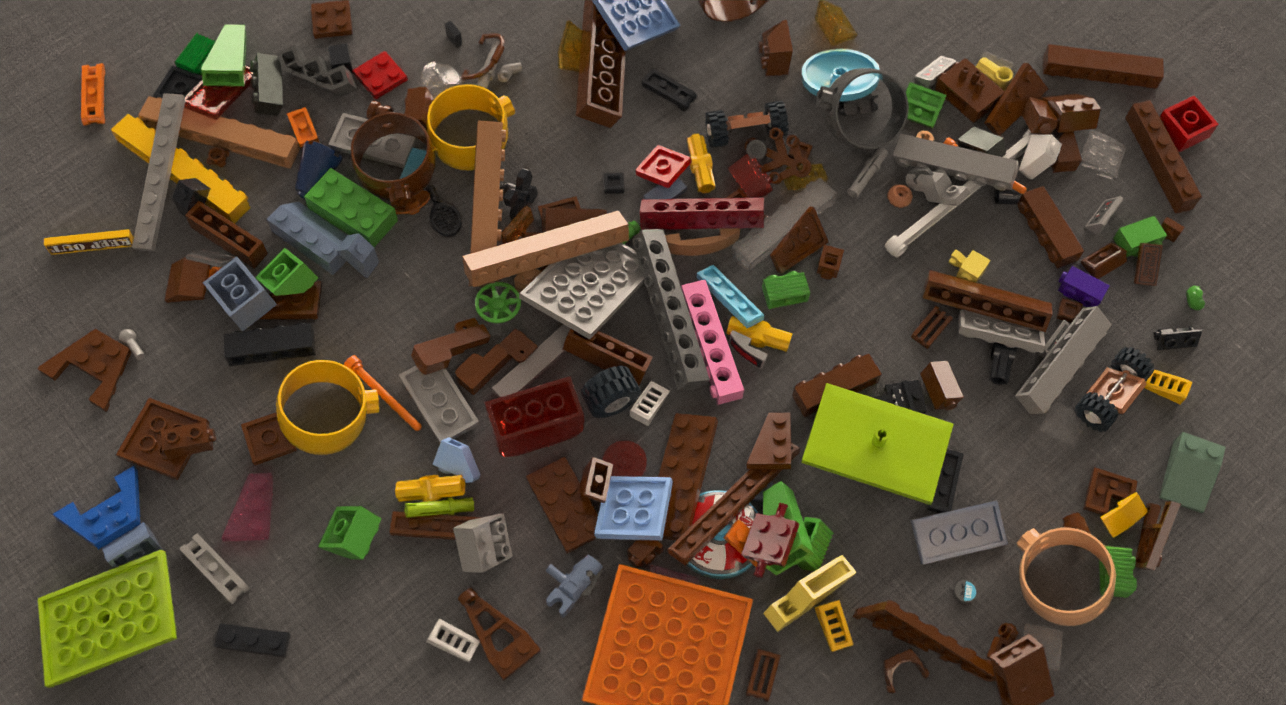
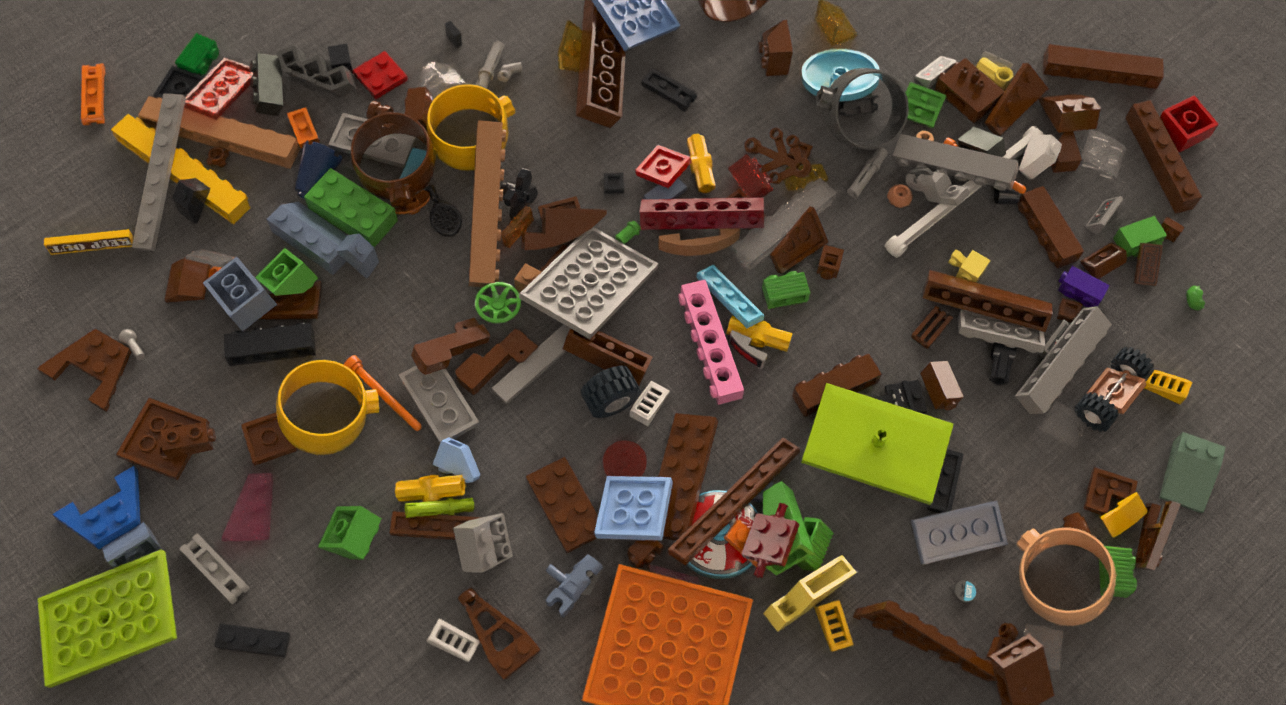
reddish brown brick [185,201,268,269] -> none
slope [201,25,247,86] -> none
reddish brown plate [311,0,353,39] -> none
reddish brown piece [461,33,505,80] -> none
medium nougat brick [462,211,629,287] -> none
clear red brick [485,376,584,457] -> none
reddish brown slope [579,457,613,503] -> none
dark grey brick [633,229,710,391] -> none
black plate [705,100,789,148] -> none
dark grey tile [746,140,767,160] -> none
reddish brown tile [746,649,781,702] -> none
reddish brown wing [747,413,791,469] -> none
reddish brown helmet [884,649,929,694] -> none
reddish brown brick [1021,97,1058,135] -> none
black hinge [1154,326,1202,350] -> none

